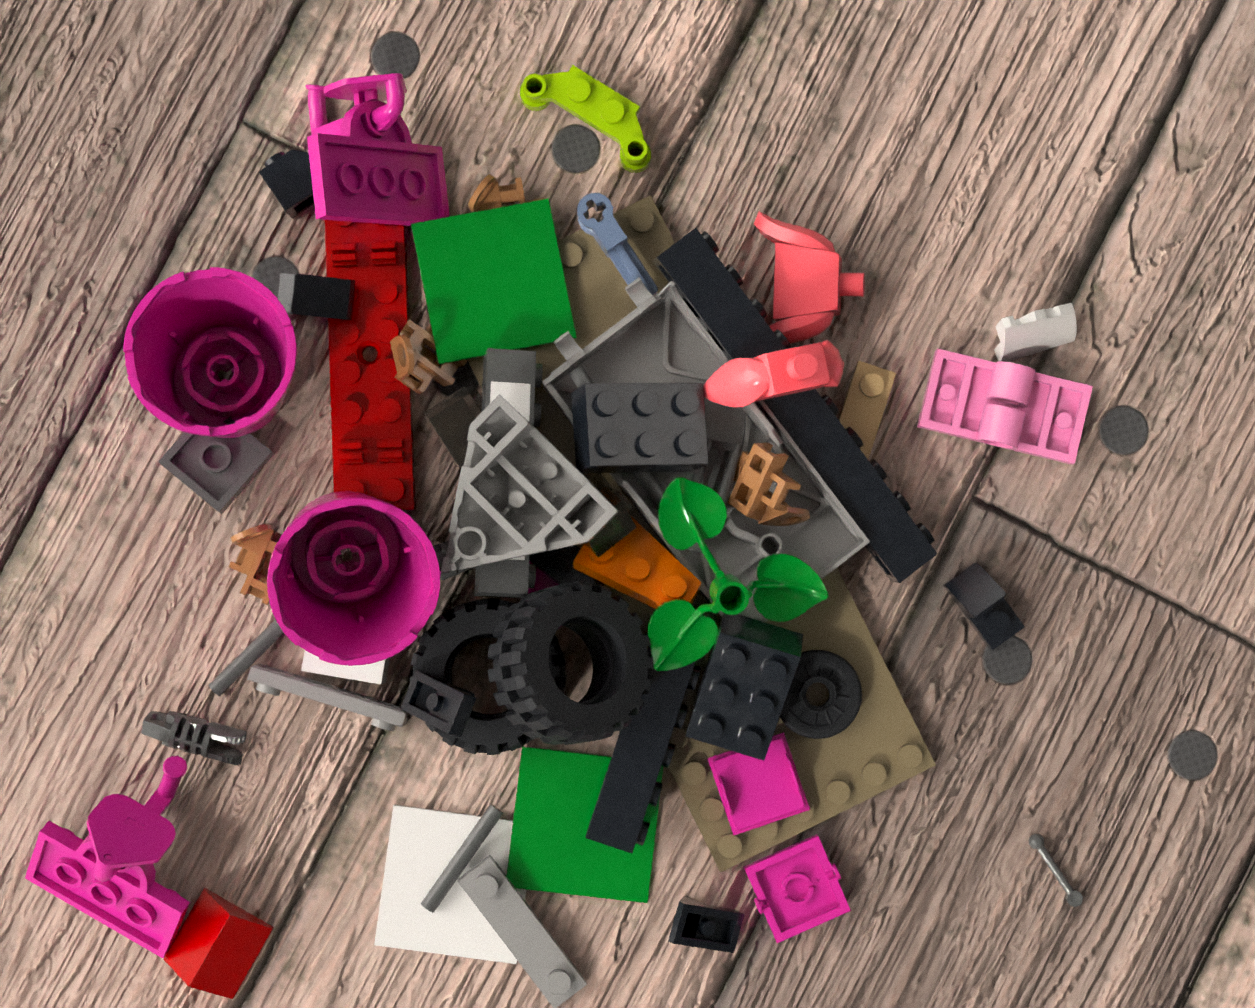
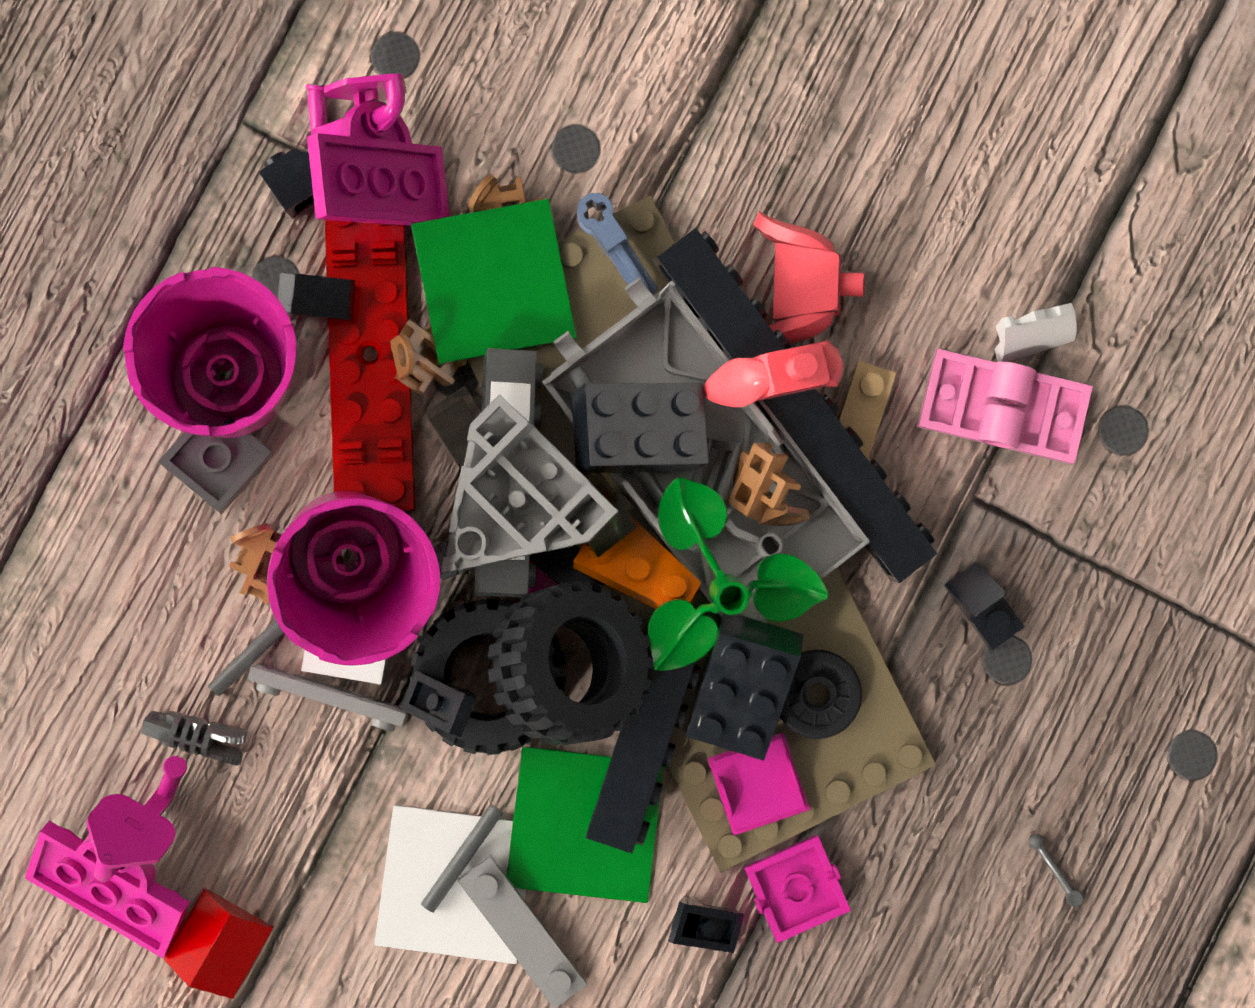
lime plate [520,65,651,173] -> none

